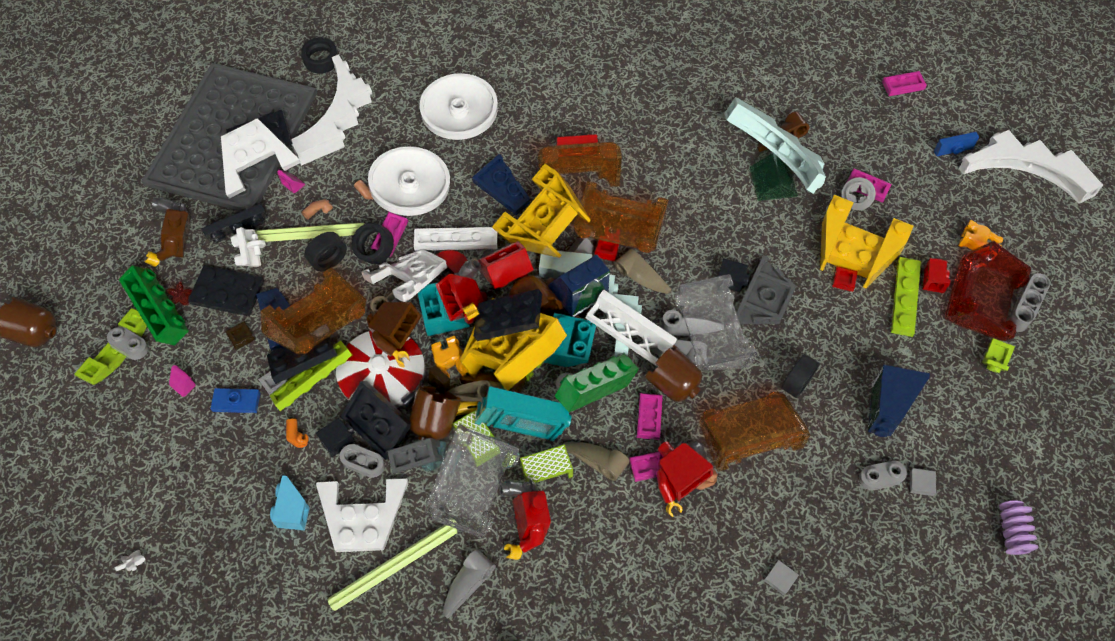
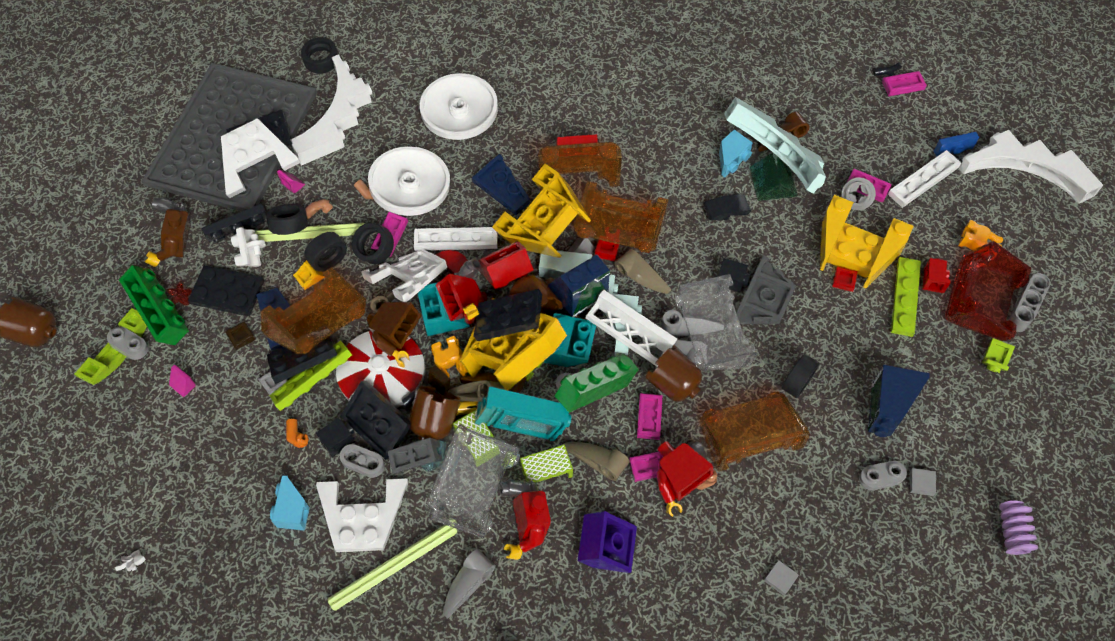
blue plate [210,388,260,413] -> none
none -> black tyre [266,204,308,235]
none -> yellow slope [293,260,326,290]
none -> dark purple slope [577,511,637,573]
none -> black slope [703,194,751,220]
none -> medium azure slope [719,130,753,177]
none -> black bar [874,62,902,76]
none -> white plate [888,150,961,208]

